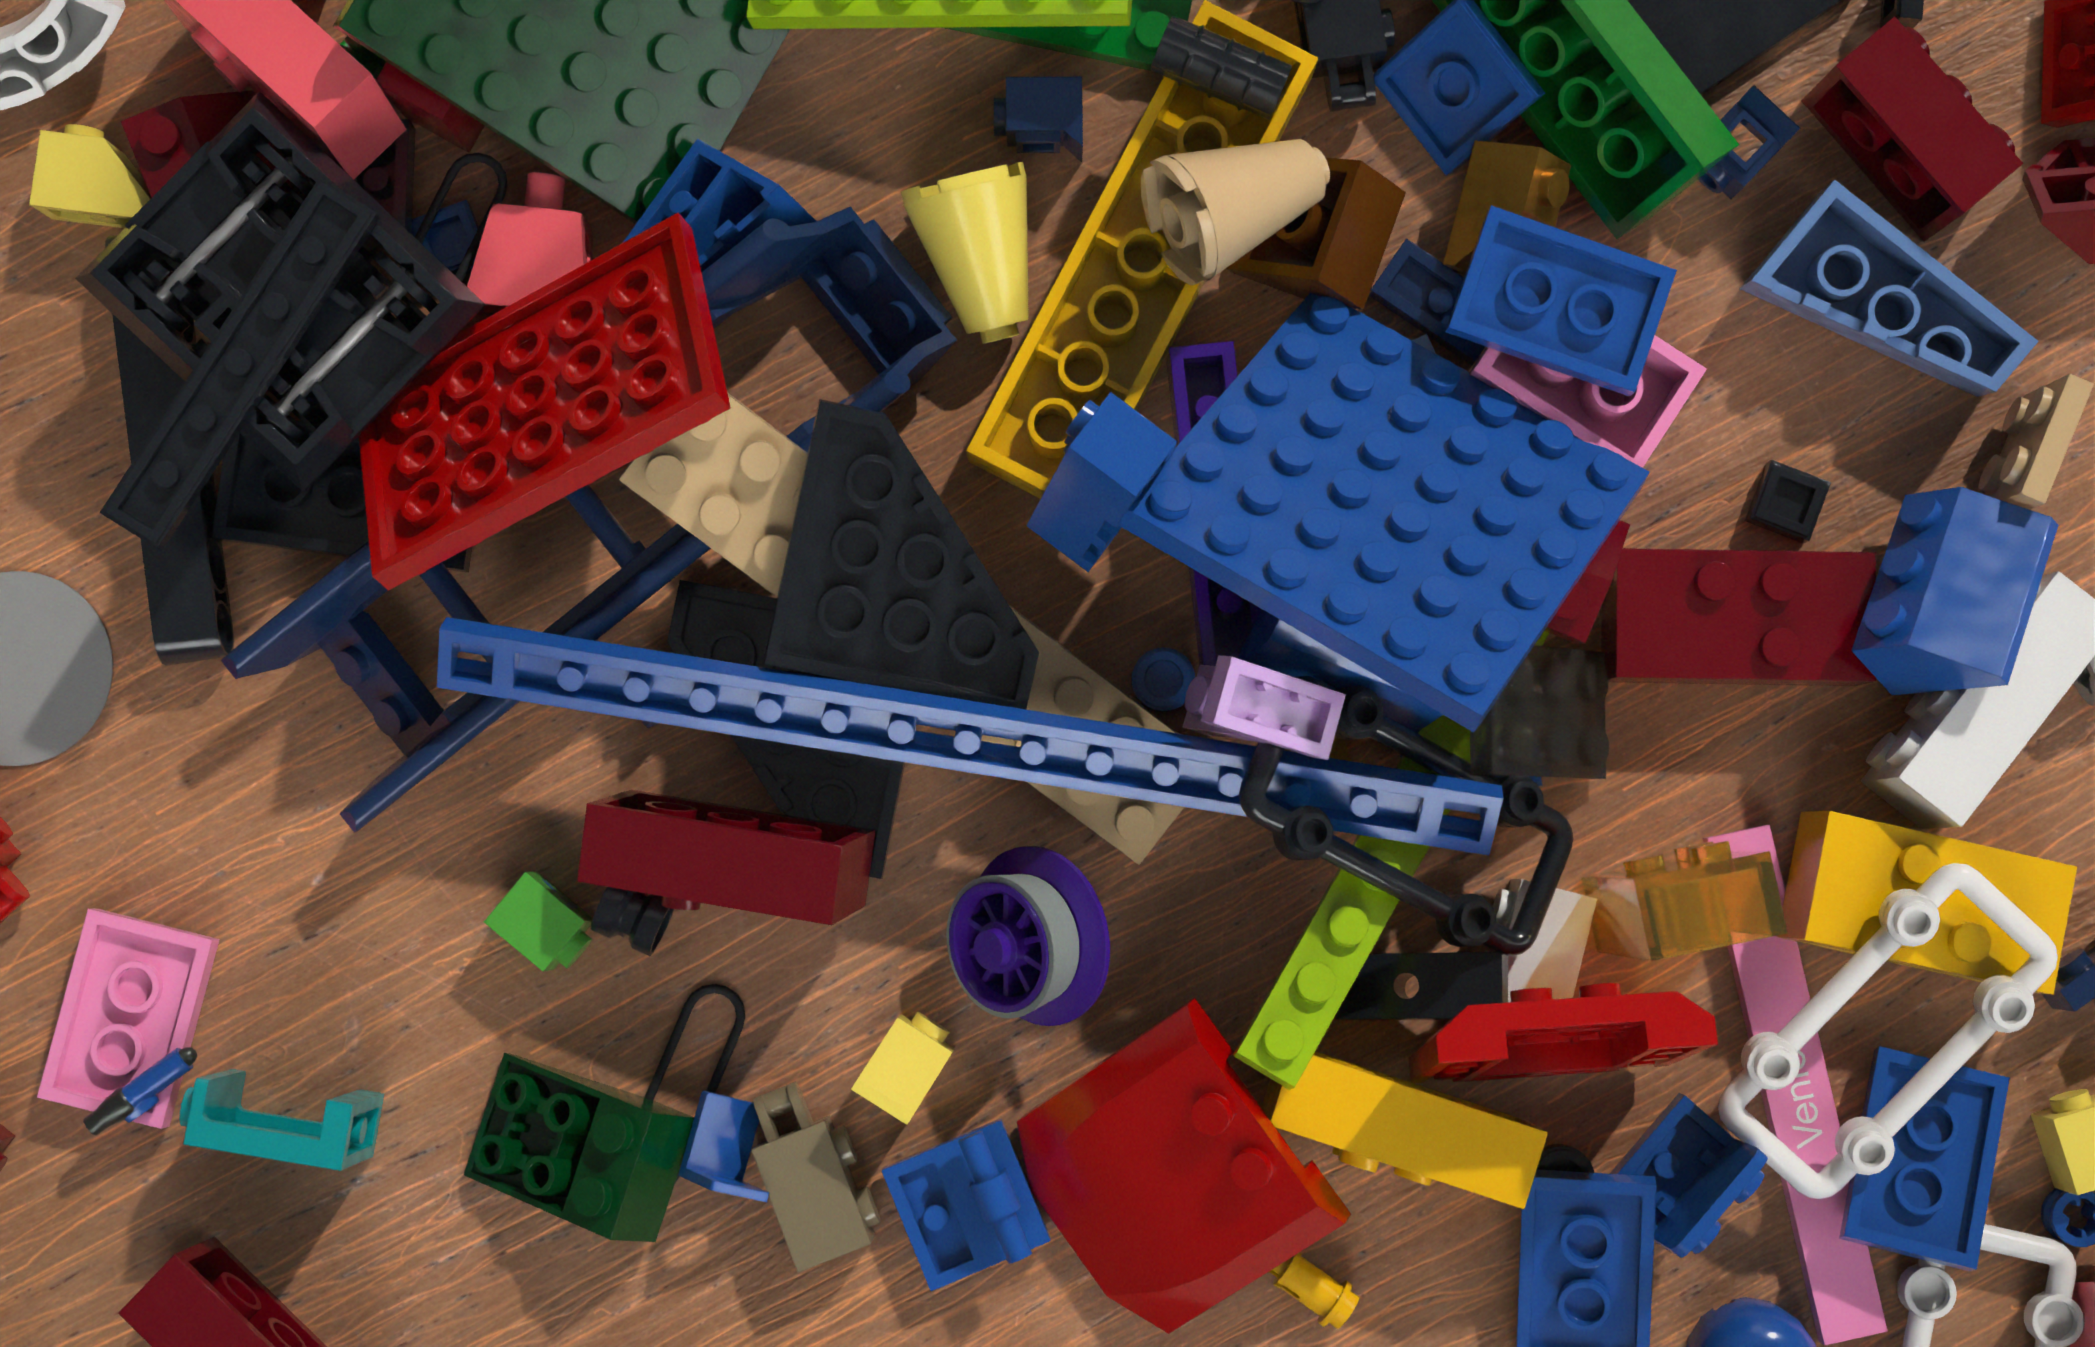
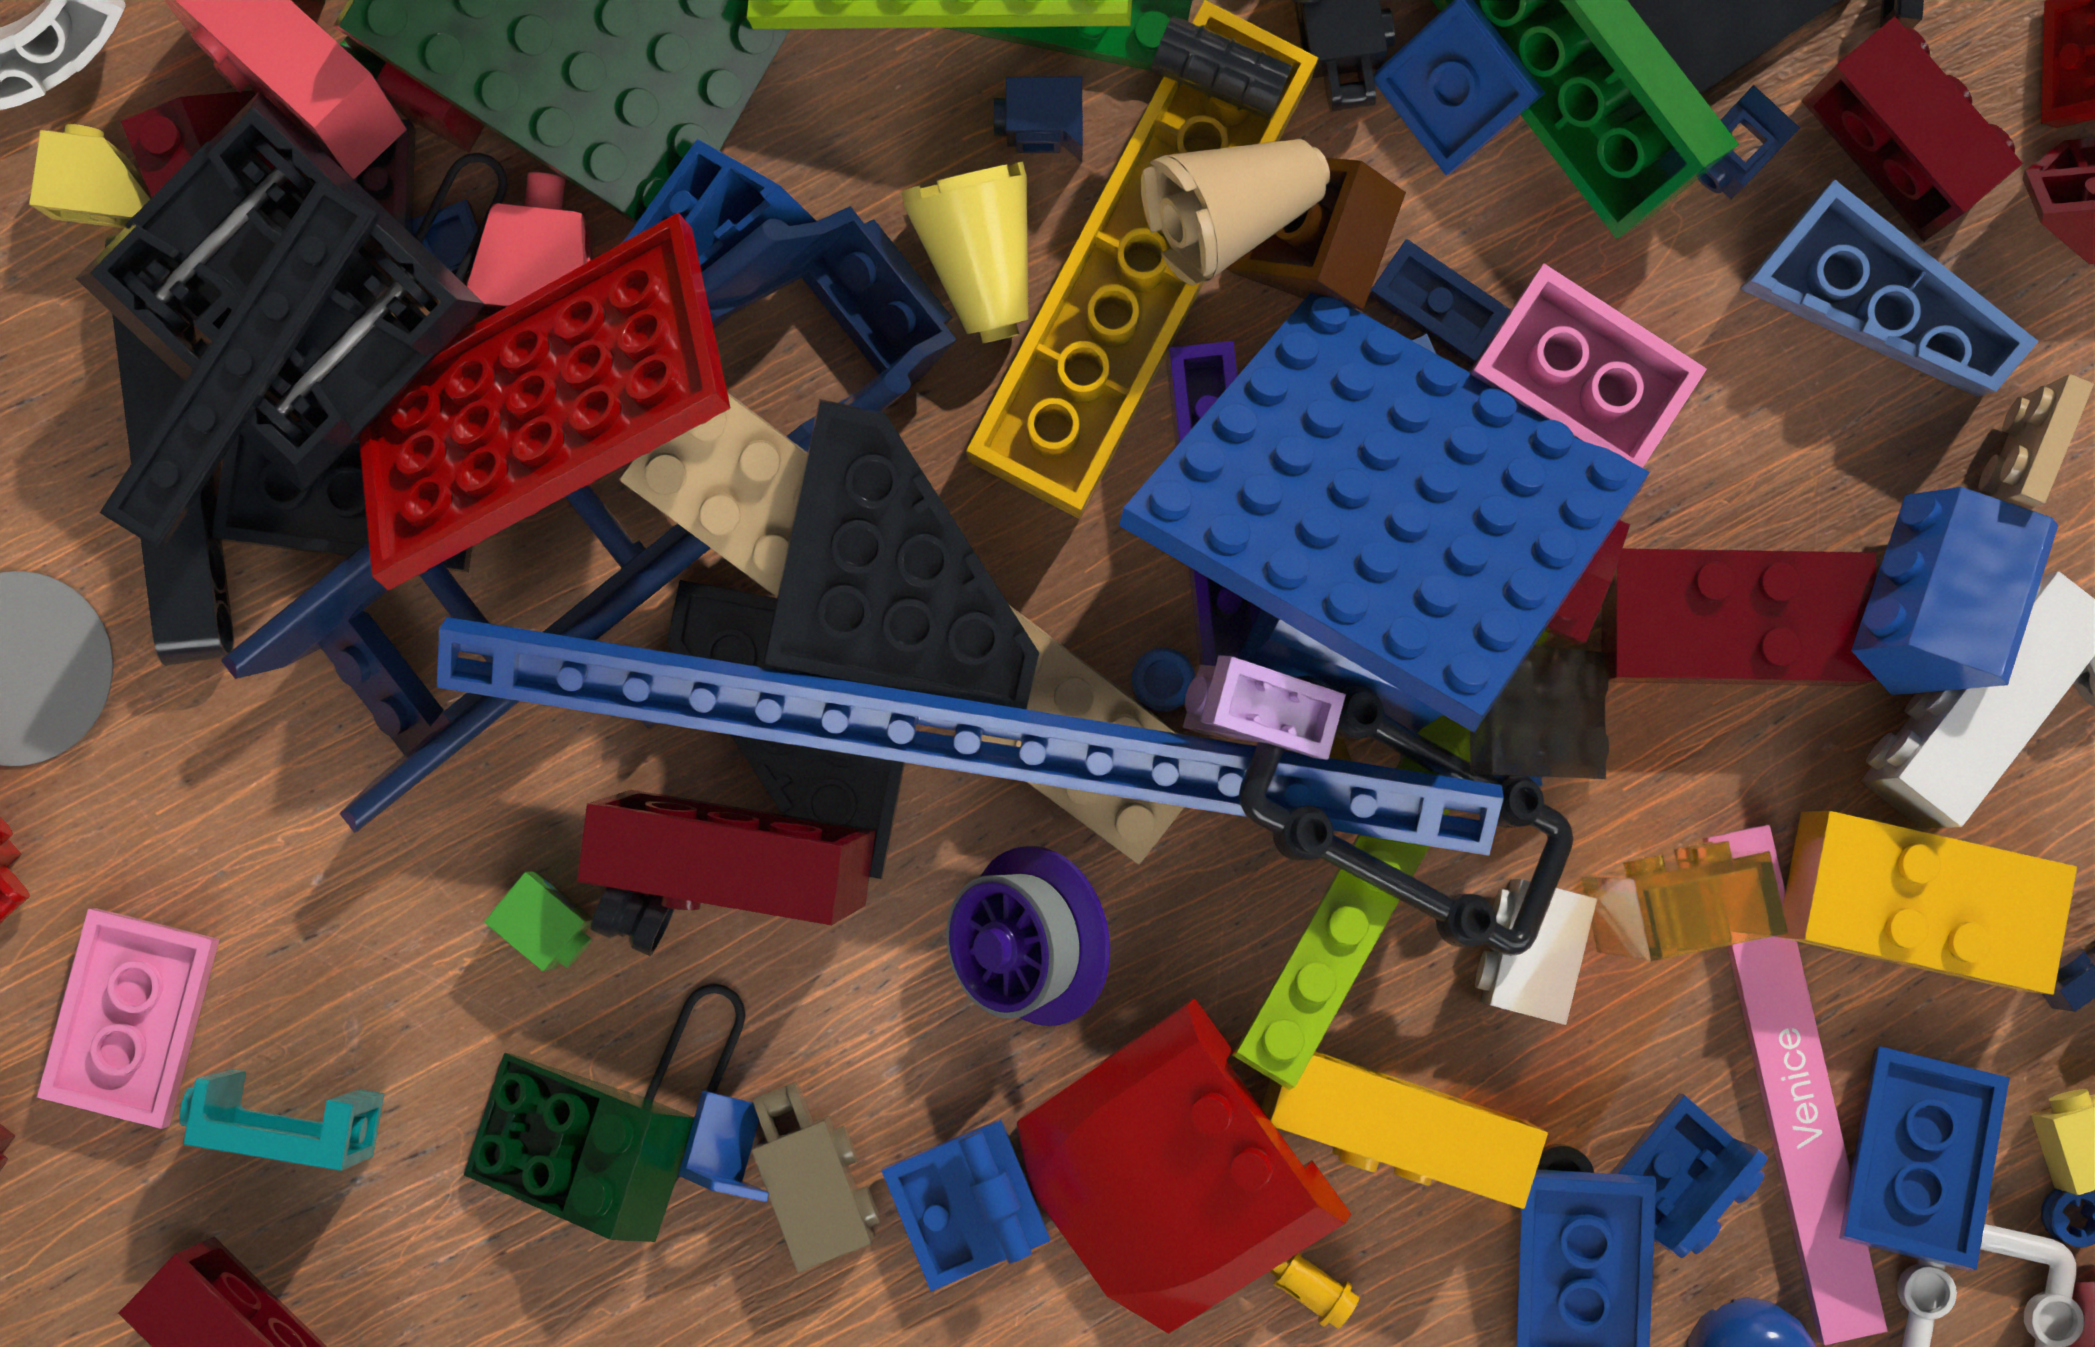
piece [83,1047,197,1136] -> none
light yellow slope [851,1012,955,1125] -> none
blue wedge [1026,392,1177,572] -> none
black tile [1333,952,1508,1020] -> none
red wedge [1408,983,1718,1083] -> none
pearl gold slope [1443,140,1571,275] -> none
blue plate [1445,205,1677,397] -> none
white bar [1718,863,2058,1199] -> none
black tile [1745,460,1831,544] -> none

